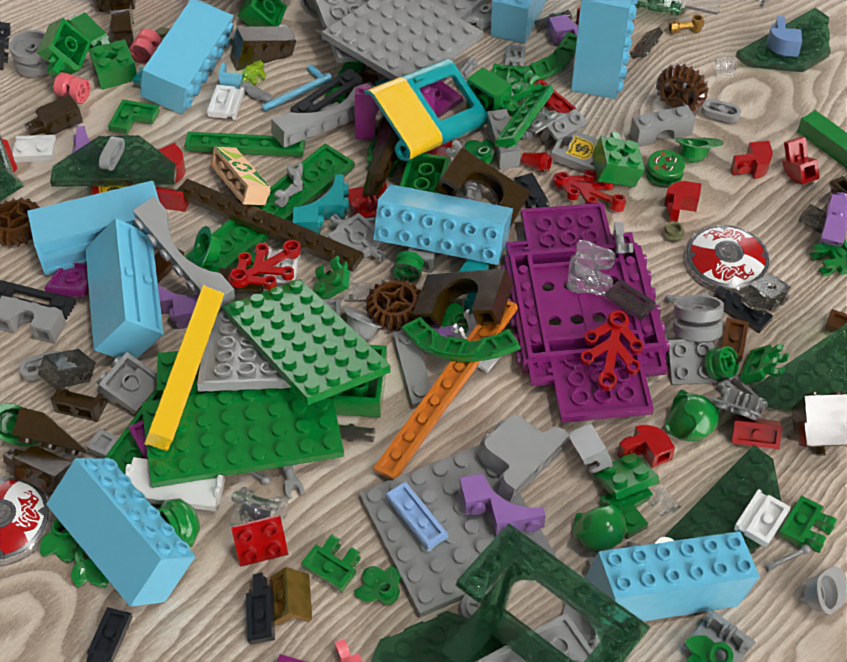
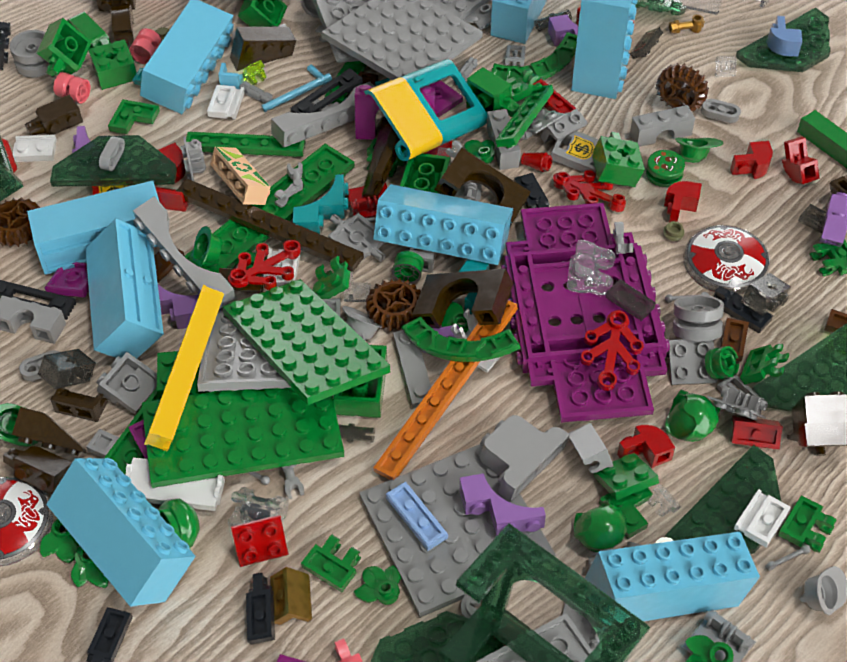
none -> light grey hinge [181,137,206,181]

